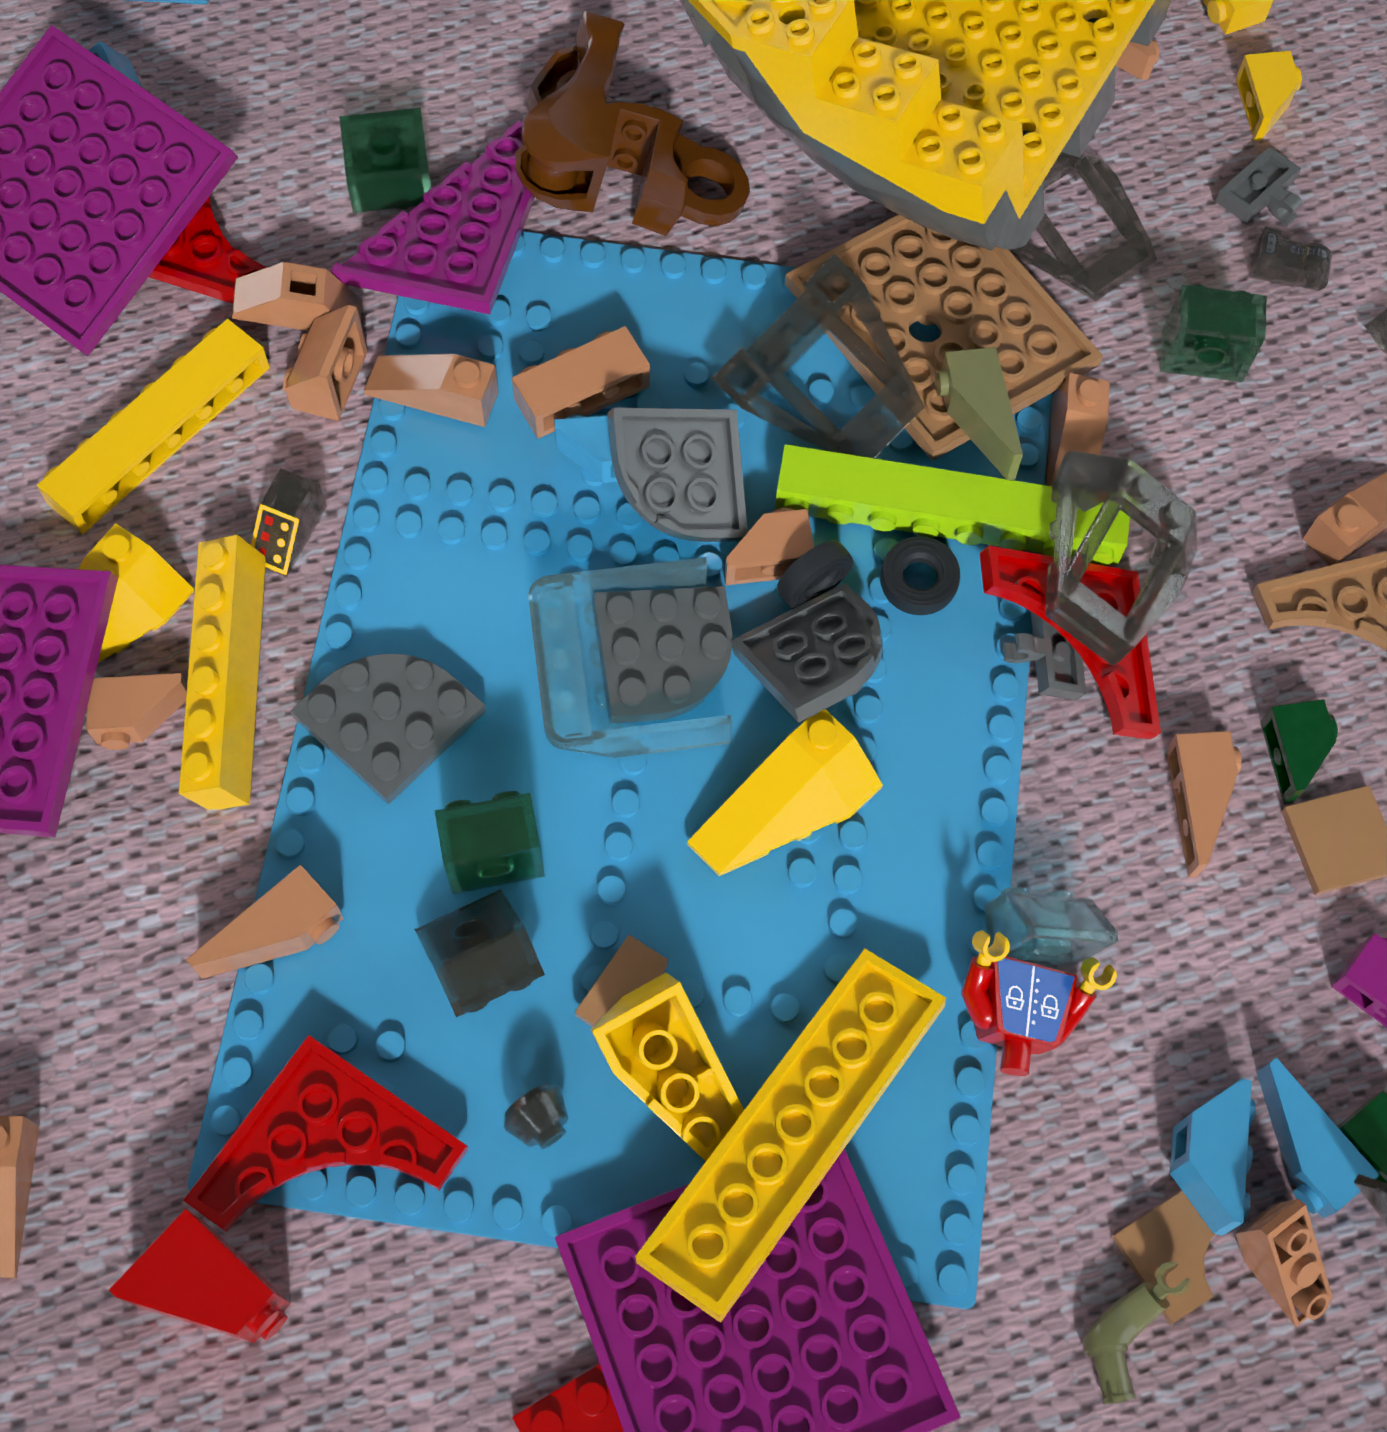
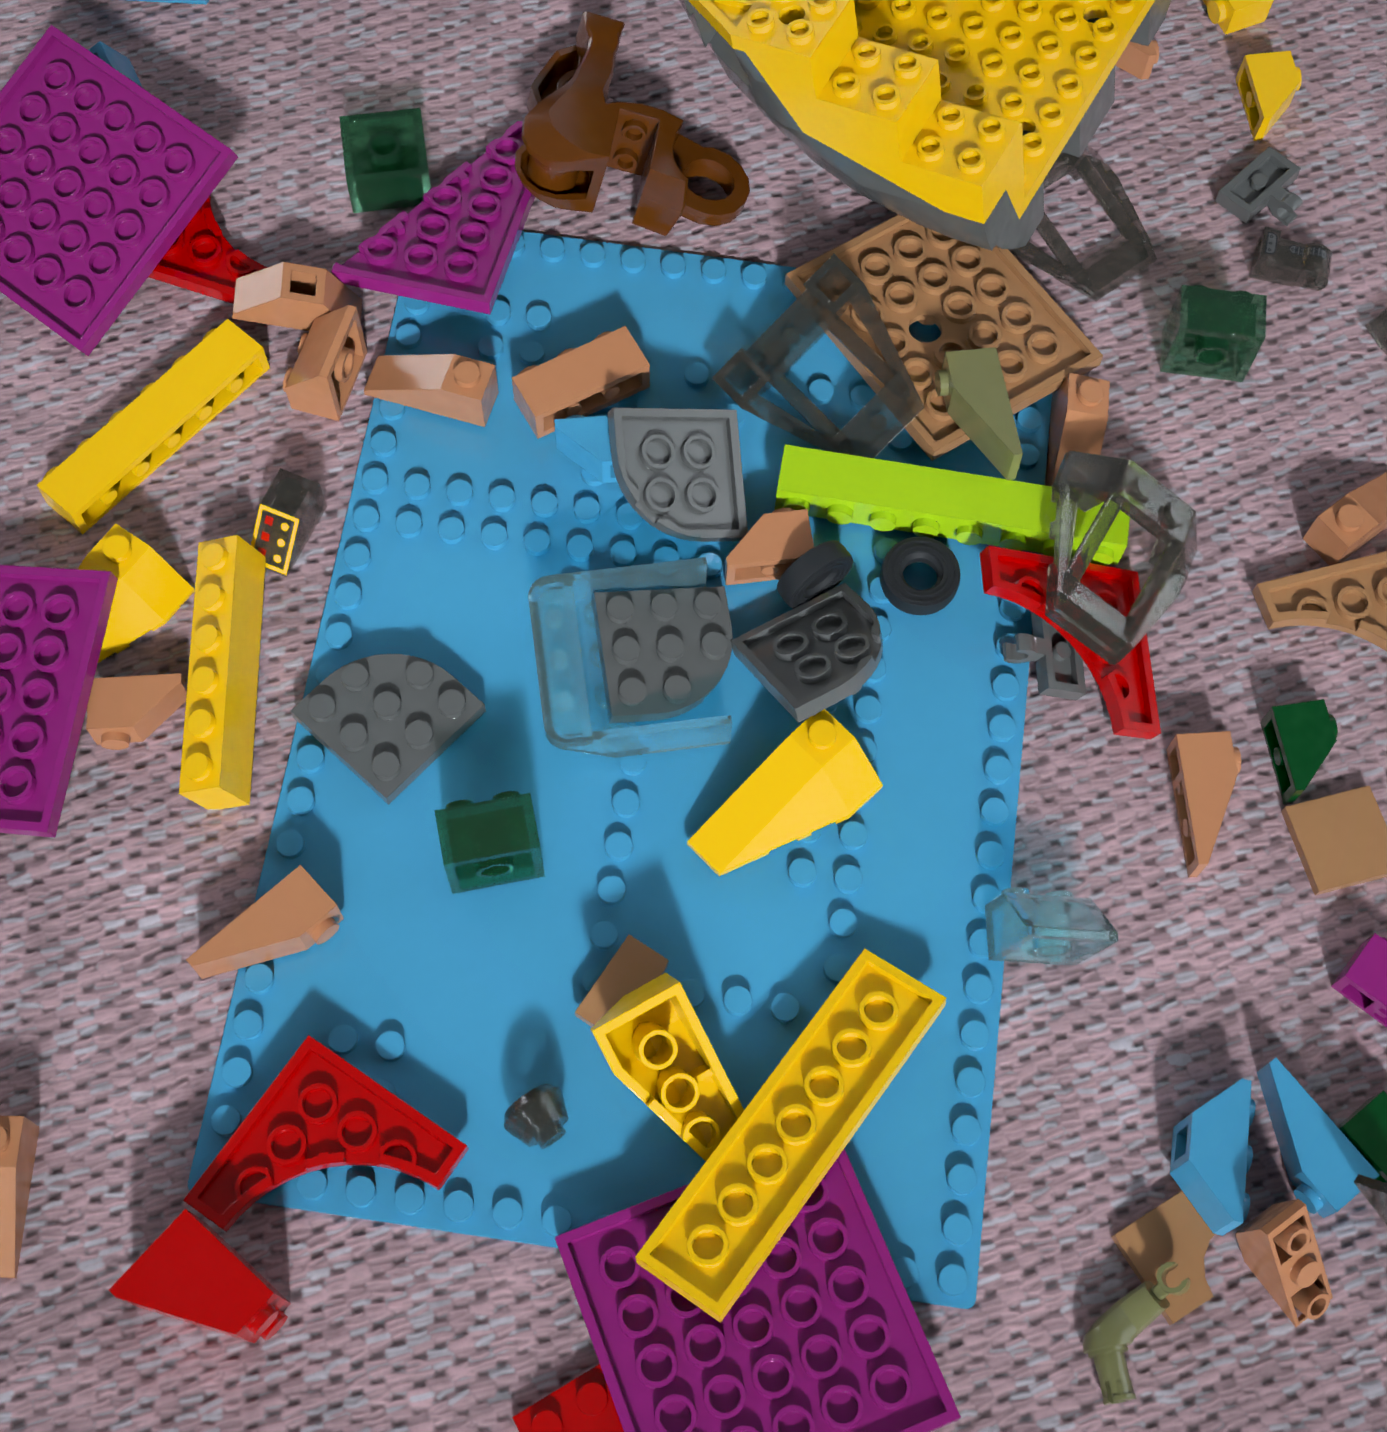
clear smoke slope [414,889,545,1017] -> none
torso [961,930,1117,1076] -> none

